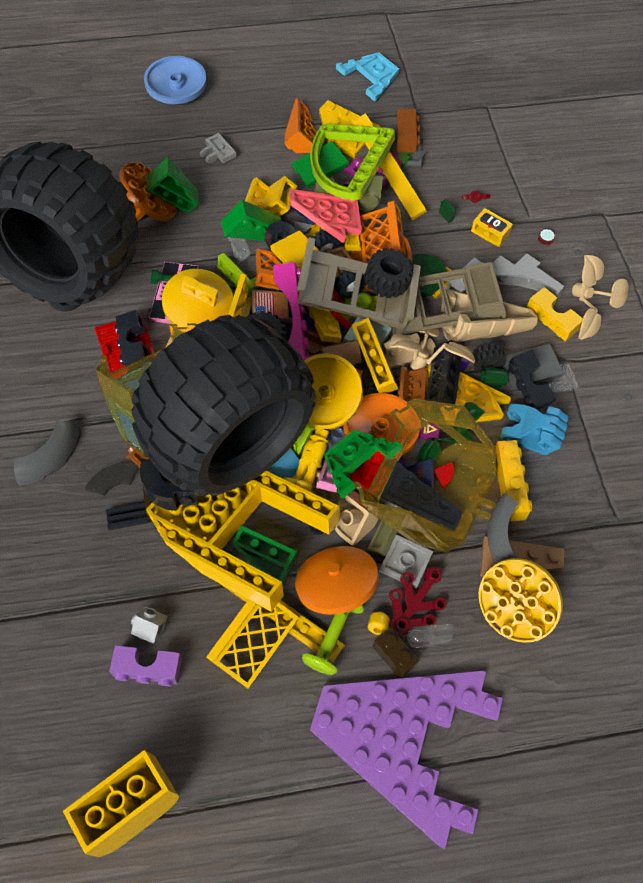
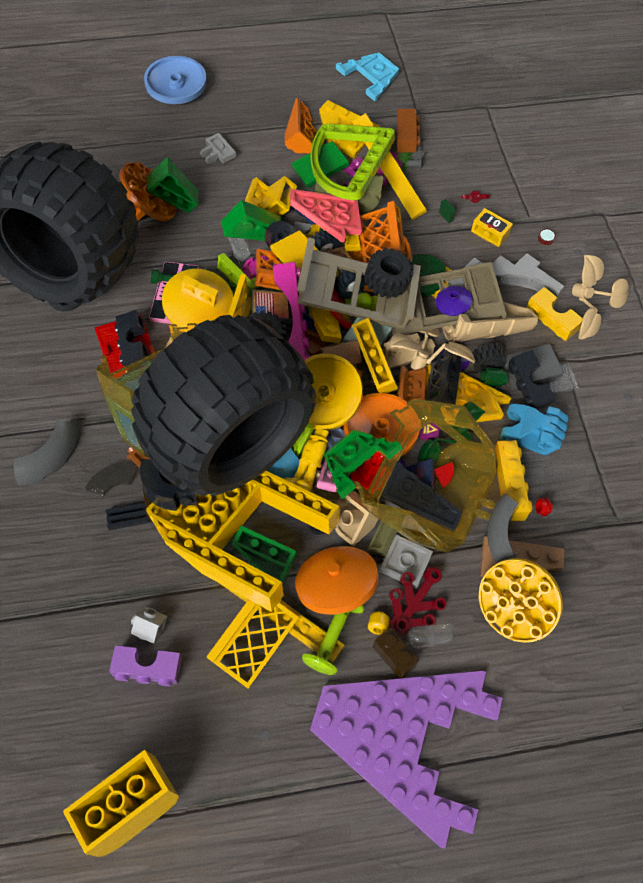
none -> dark pink tile [243,256,269,280]
none -> dark purple dish [436,286,472,316]
none -> red plate [535,497,553,517]

